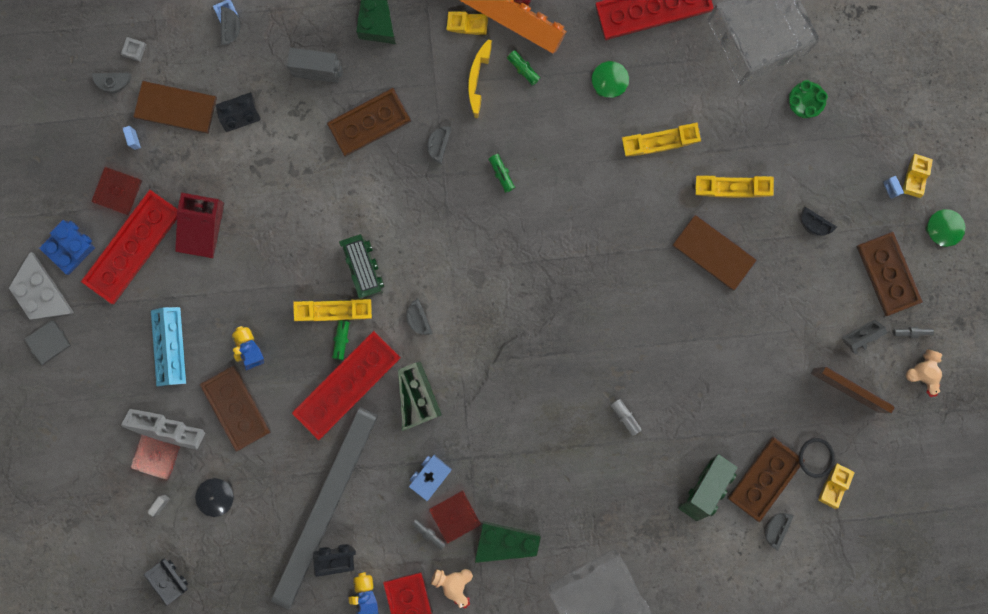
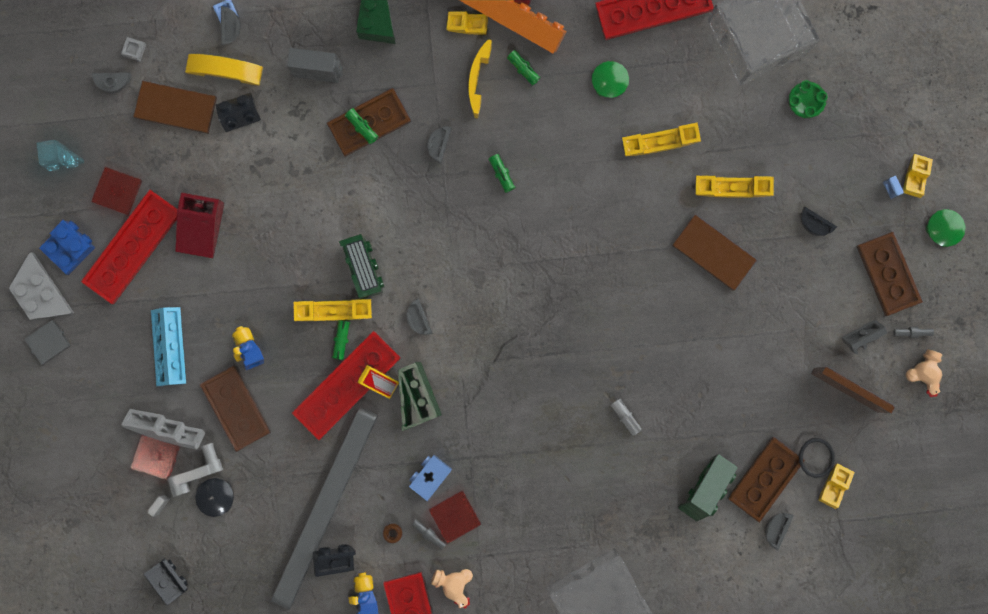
light blue tile [123,126,141,150] -> none
dark green wedge [475,521,541,563] -> none
none -> clear light blue slope [37,140,84,171]
none -> light grey beam [168,443,223,497]
none -> yellow slope [185,54,263,86]
none -> green pin [345,108,379,145]
none -> slope [358,365,399,399]
none -> reddish brown plate [383,523,402,543]

